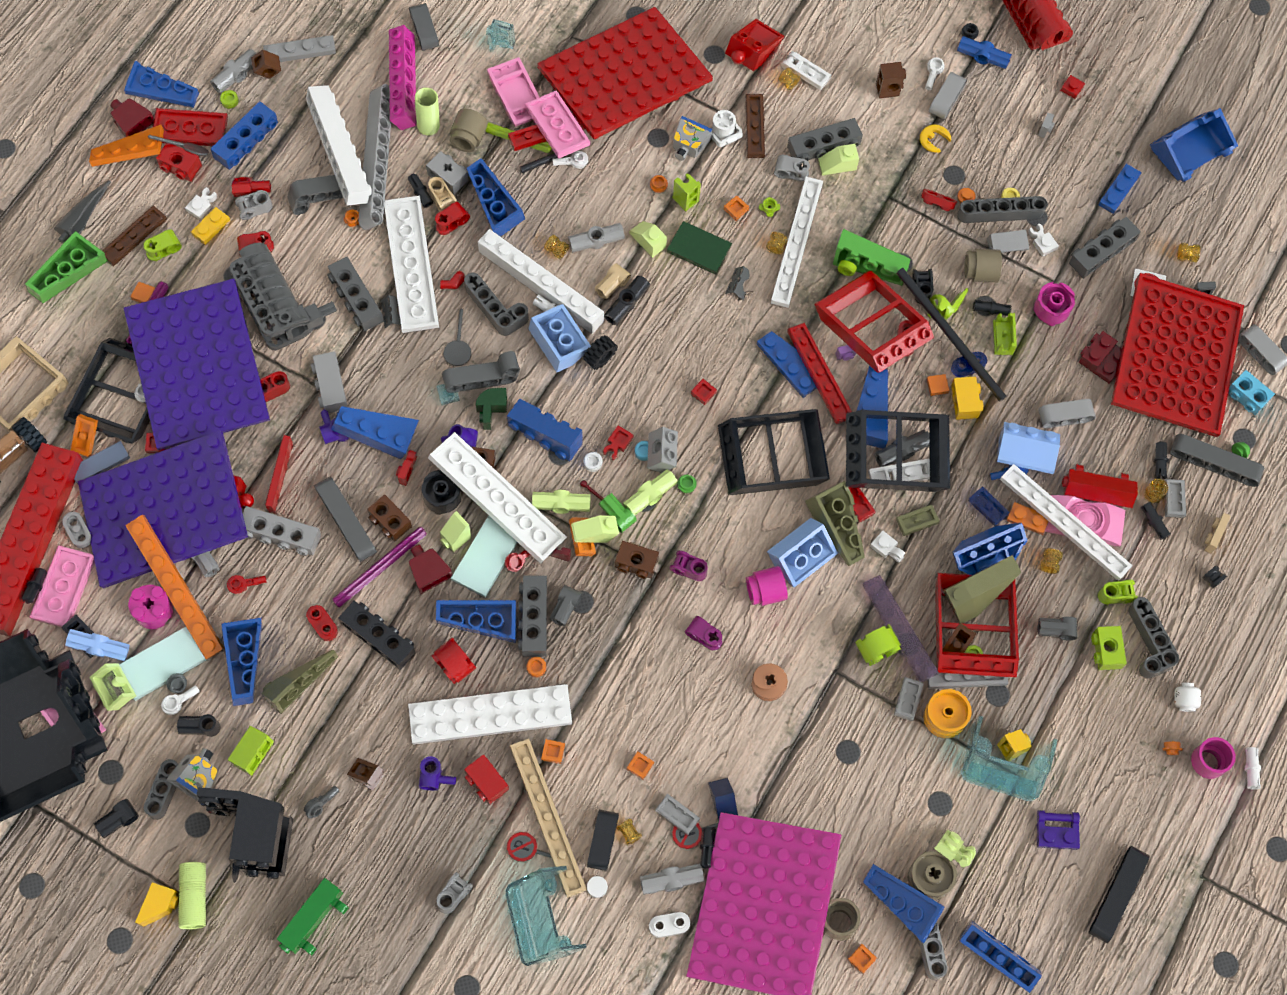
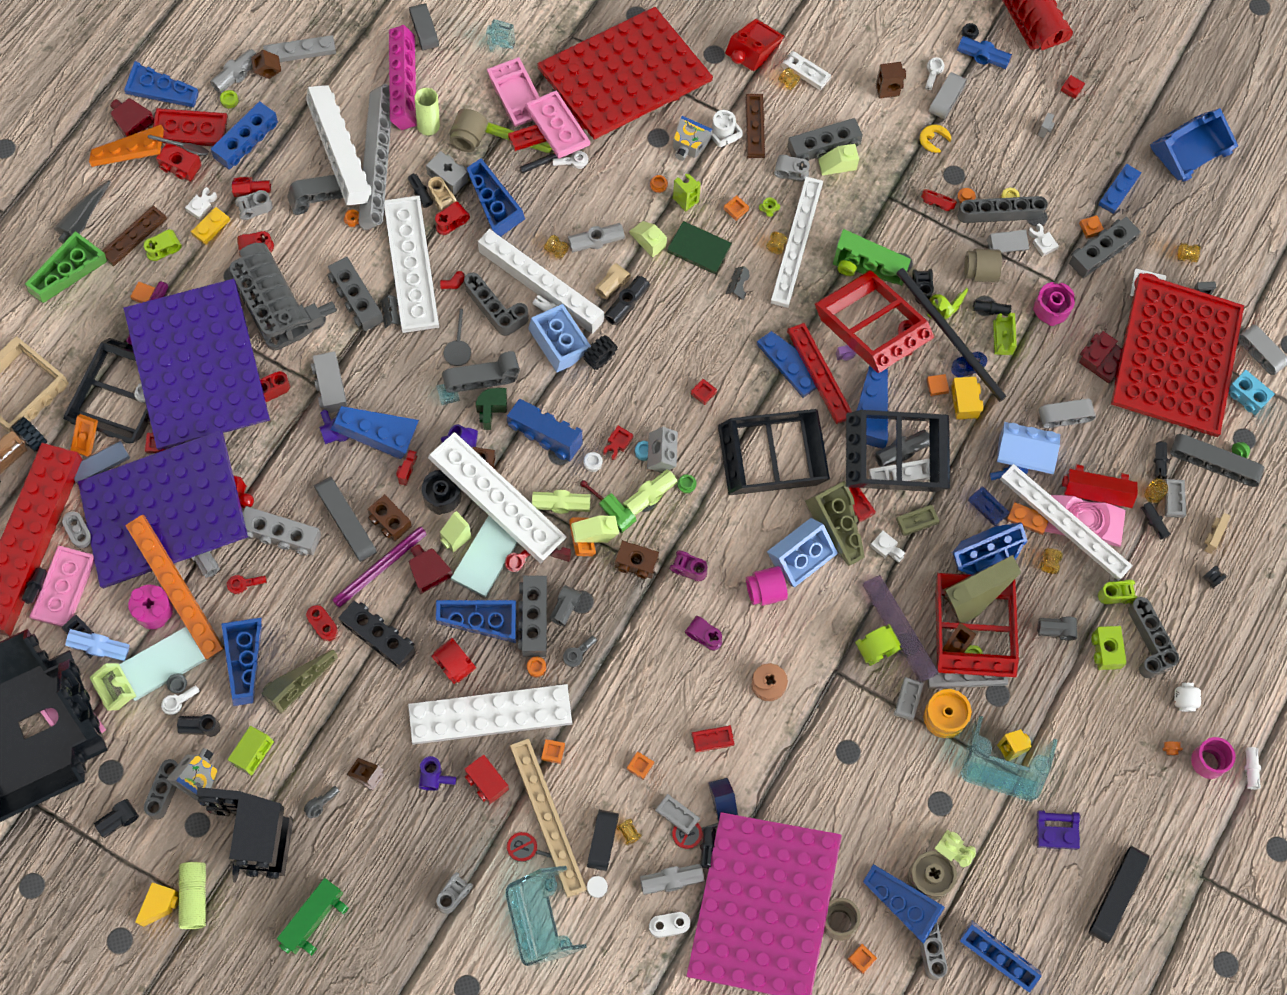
red tile [265,435,293,513] -> none
none -> dark grey plate [563,635,597,667]
none -> red plate [691,725,735,753]
none -> orange plate [1079,215,1104,239]

